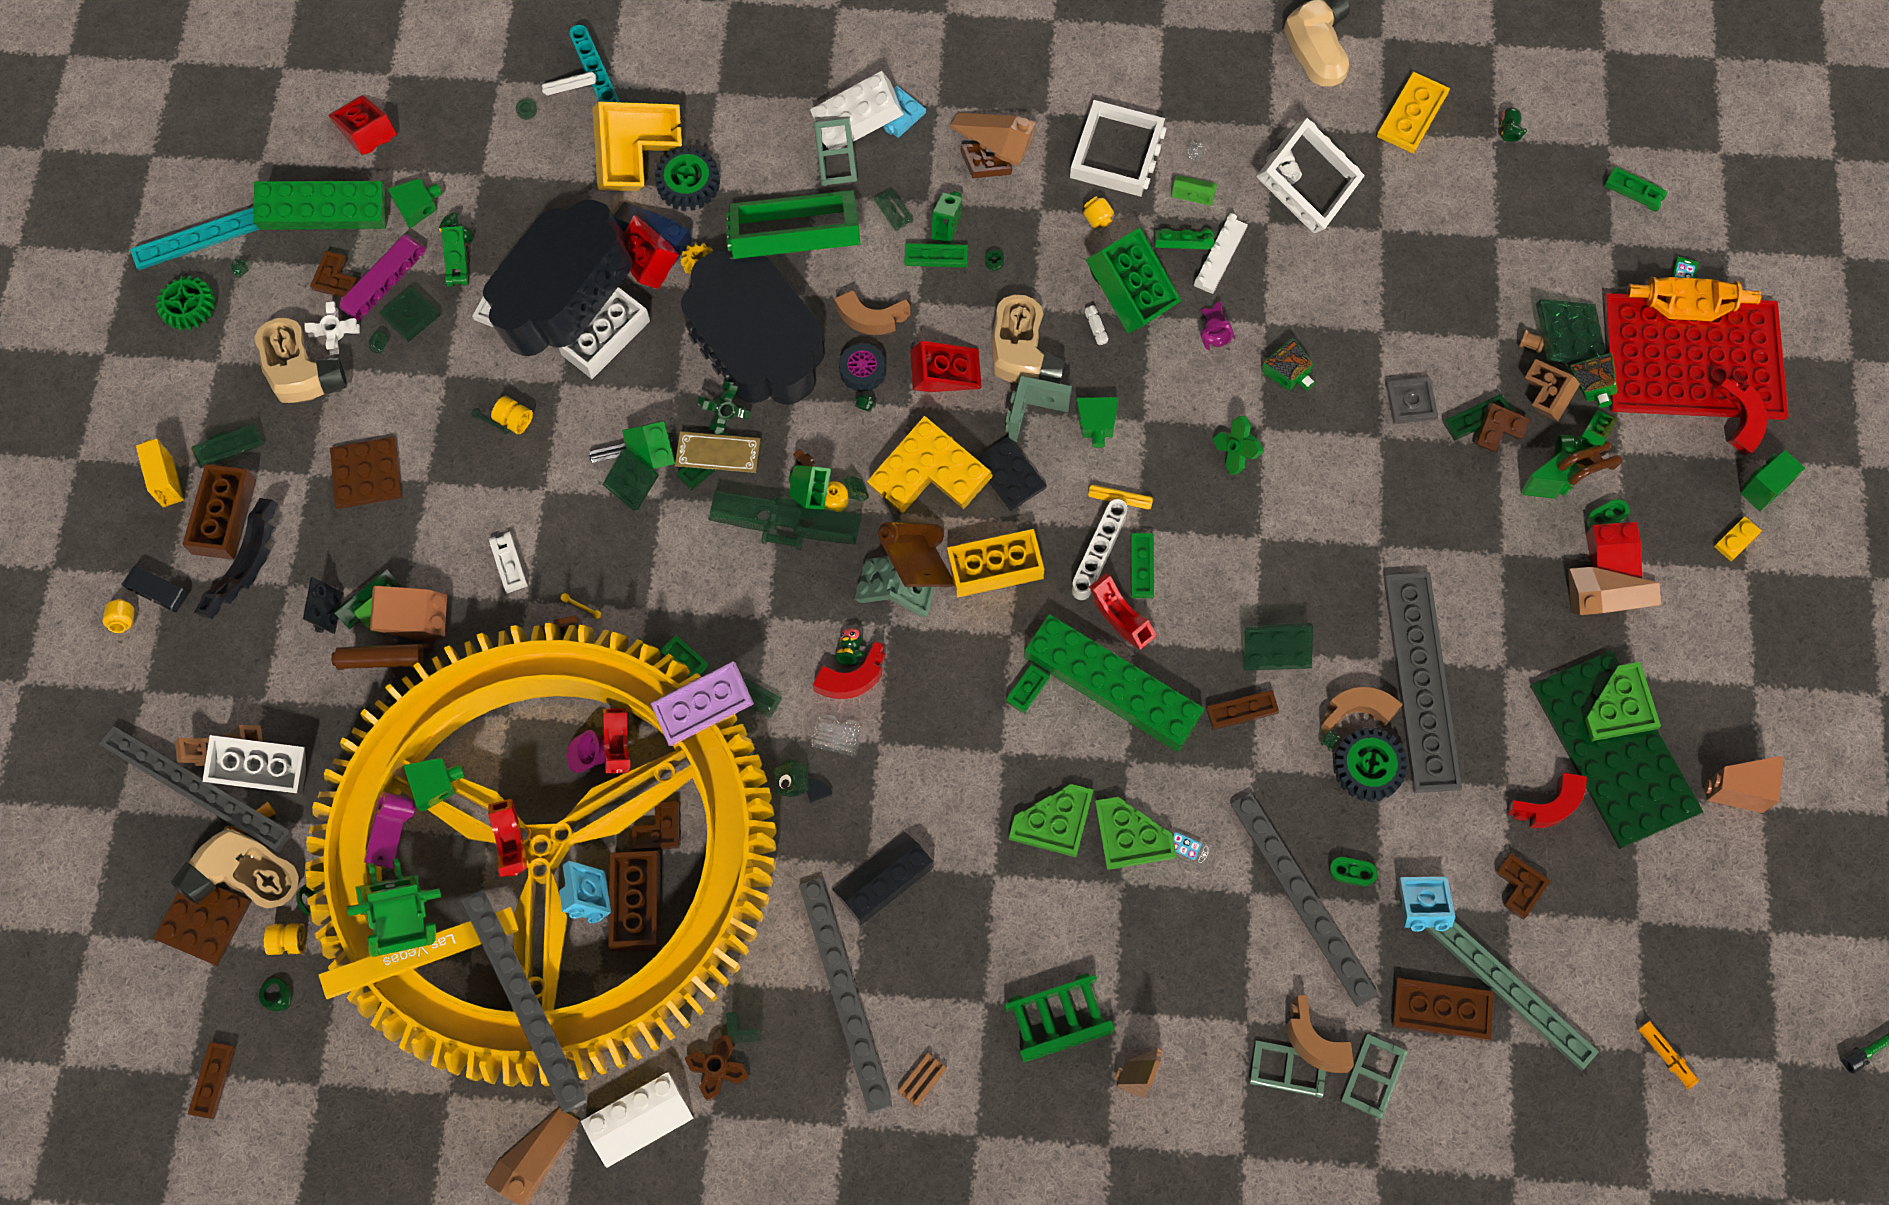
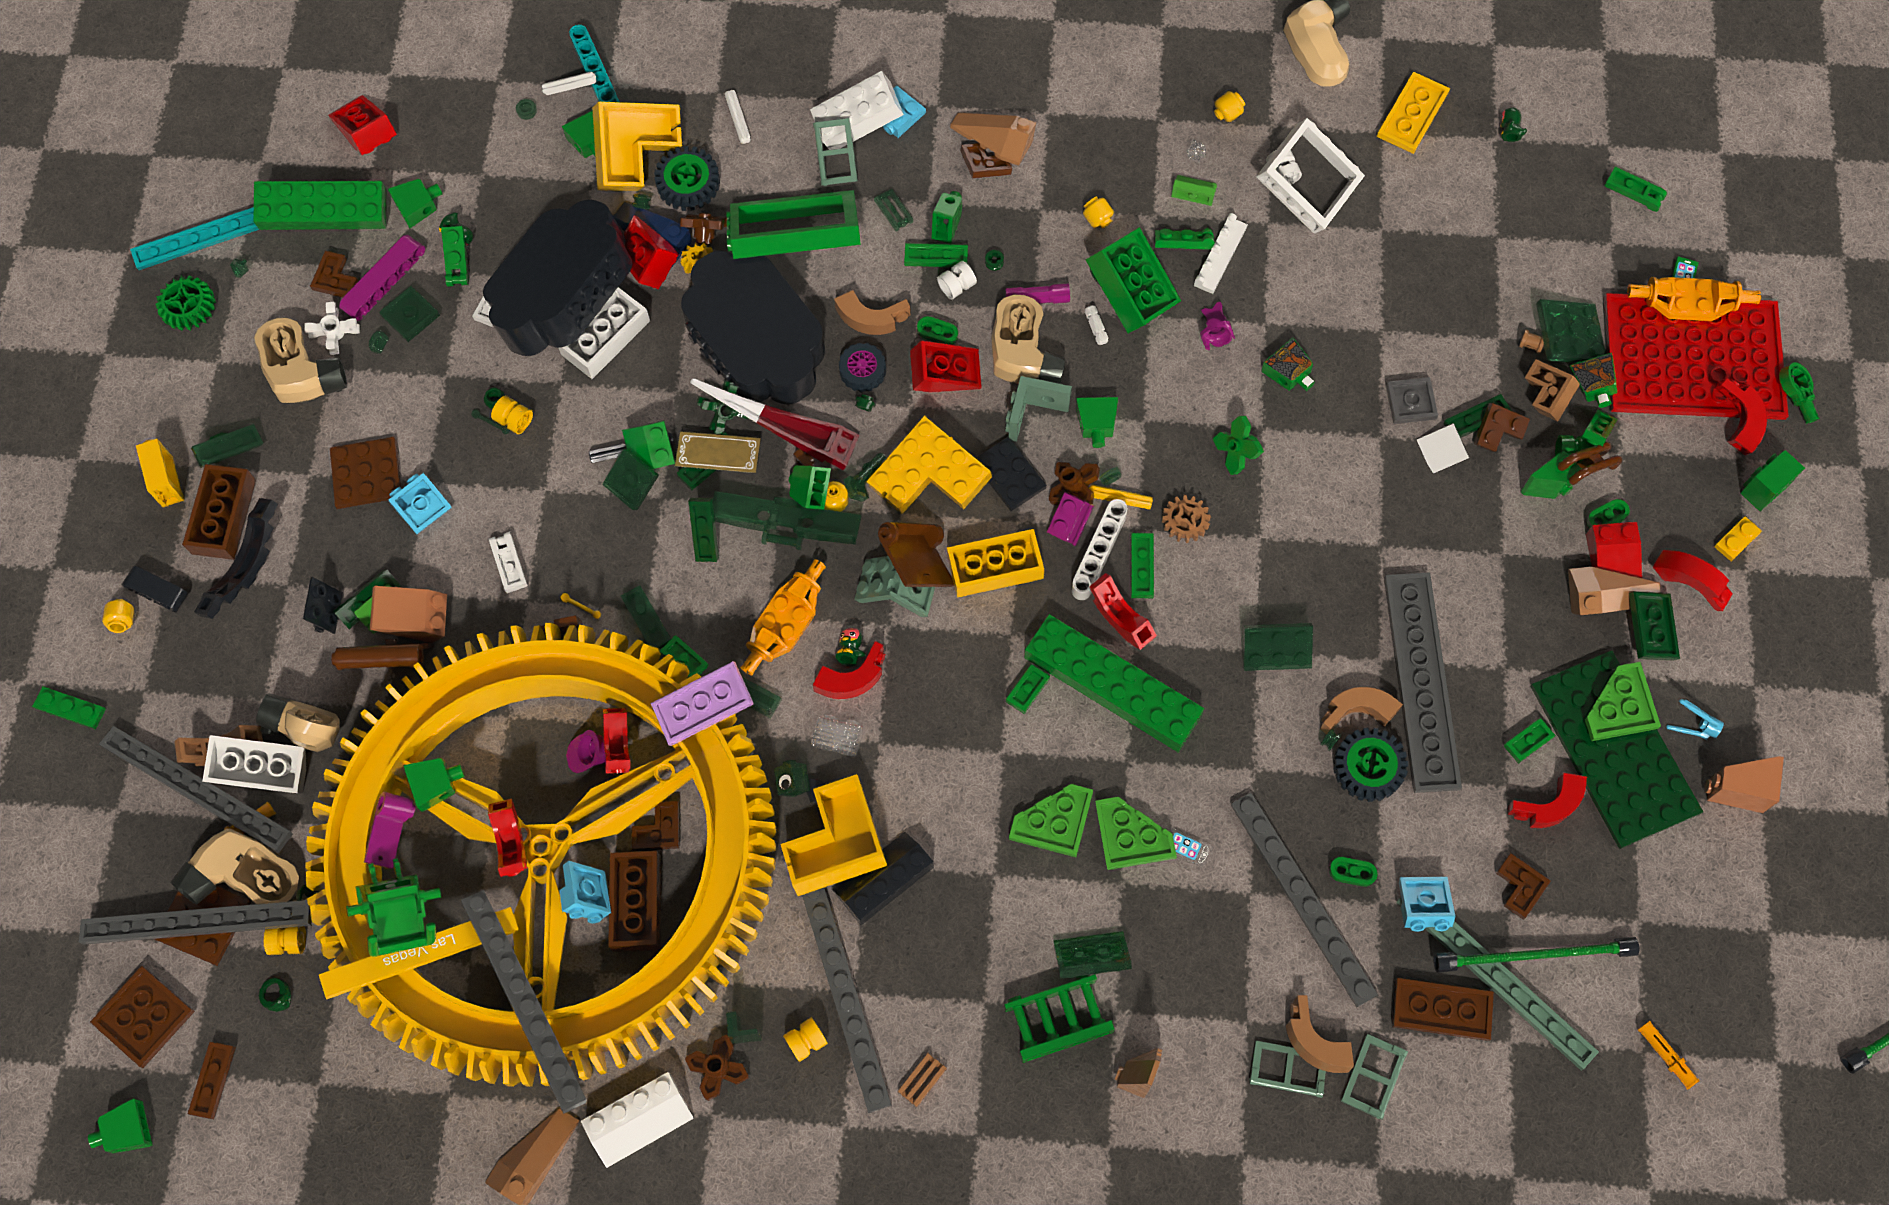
white window [1070,100,1167,197] -> none
reddish brown plate [1206,690,1279,730] -> none
none -> green plate [32,686,106,730]
none -> dark grey plate [79,900,312,945]
none -> green torso [88,1099,152,1153]
none -> reddish brown plate [90,966,195,1068]
none -> tan piece [256,693,340,752]
none -> medium azure plate [388,473,452,535]
none -> dark green plate [484,388,505,409]
none -> green torso [562,111,595,158]
none -> clear green plate [621,585,671,649]
none -> clear green bush [632,194,652,209]
none -> reddish brown plant [680,213,727,244]
none -> dark green plate [688,498,719,562]
none -> dark red plate [690,379,860,470]
none -> white axle [725,90,751,144]
none -> light orange plate [740,559,826,676]
none -> yellow piece [781,774,887,896]
none -> yellow wheel [783,1017,828,1062]
none -> clear green pin [853,453,887,487]
none -> green plate [917,316,958,345]
none -> white wheel [937,261,977,300]
none -> magenta axle [1005,283,1070,304]
none -> magenta plate [1047,492,1095,546]
none -> reddish brown plant [1049,462,1100,505]
none -> clear green plate [1053,931,1132,979]
none -> clear green tile [1099,467,1122,486]
none -> medium nougat gear [1162,495,1211,543]
none -> yellow head [1214,91,1245,122]
none -> white sticker [1417,424,1469,473]
none -> green hose [1433,937,1640,973]
none -> green plate [1504,718,1556,764]
none -> dark green tile [1629,591,1680,661]
none -> red arch [1653,550,1733,611]
none -> medium azure plant [1666,699,1724,740]
none -> green pin [1779,362,1820,424]

